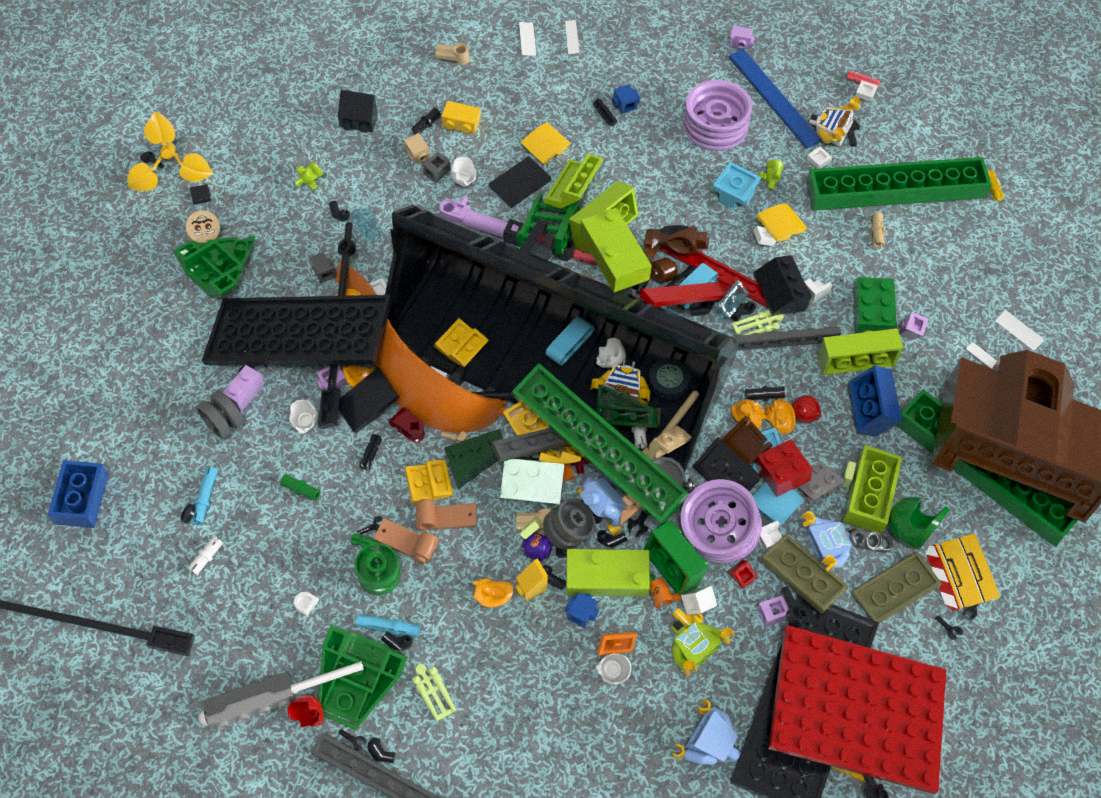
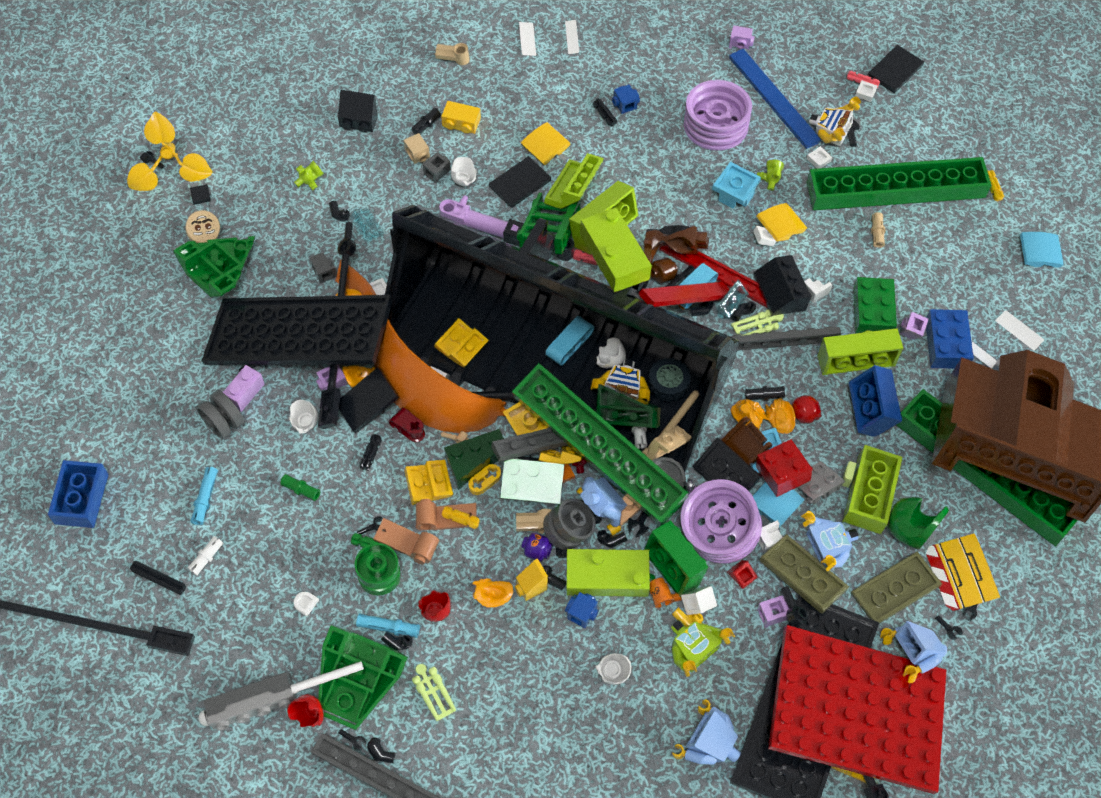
black piece [180,503,195,523] -> none
yellowish green tile [520,516,541,539] -> none
orange slope [597,632,637,655] -> none
dark grey piece [849,529,893,553] -> none
none -> black axle [130,561,186,595]
none -> red hair [418,590,451,622]
none -> yellow axle [442,506,480,529]
none -> yellow beam [468,464,501,495]
none -> black tile [867,45,925,94]
none -> light blue torso [880,621,947,683]
none -> blue brick [926,309,974,369]
none -> medium azure slope [1020,232,1064,268]

